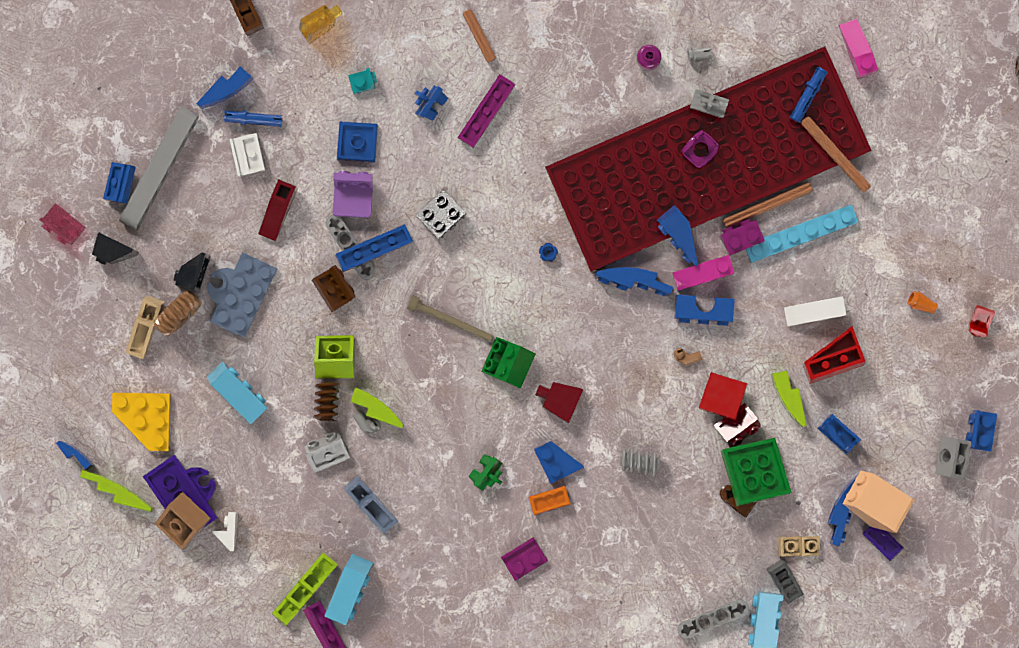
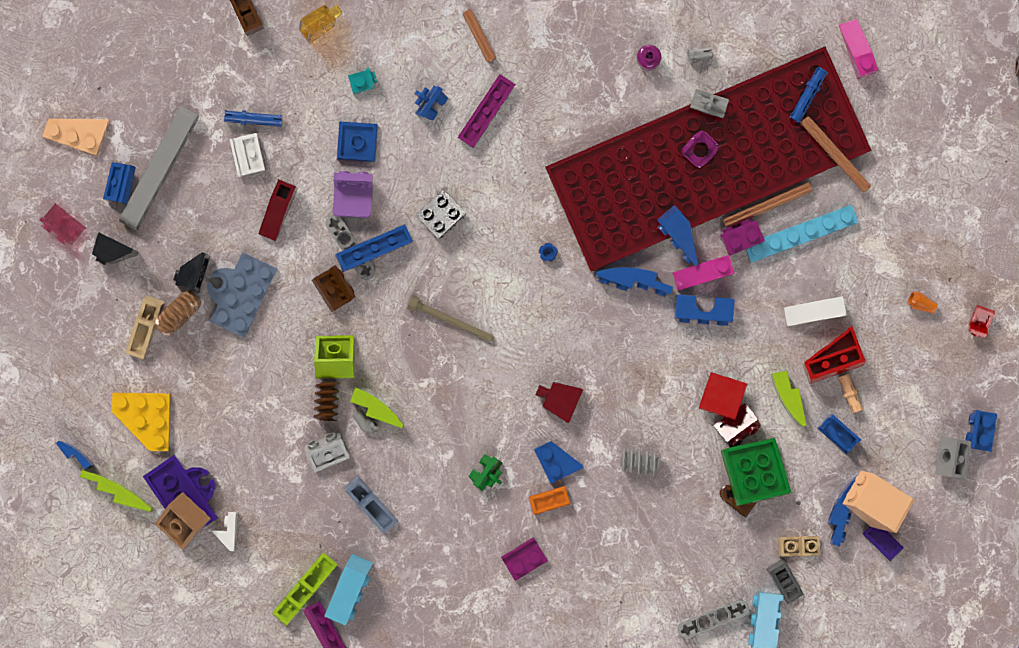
blue slope [196,66,253,109] -> none
medium azure wedge [207,361,267,424] -> none
green slope [481,337,536,389] -> none
medium nougat arm [674,348,703,365] -> none
none -> light nougat wing [42,119,110,156]
none -> light nougat pin [838,374,863,413]

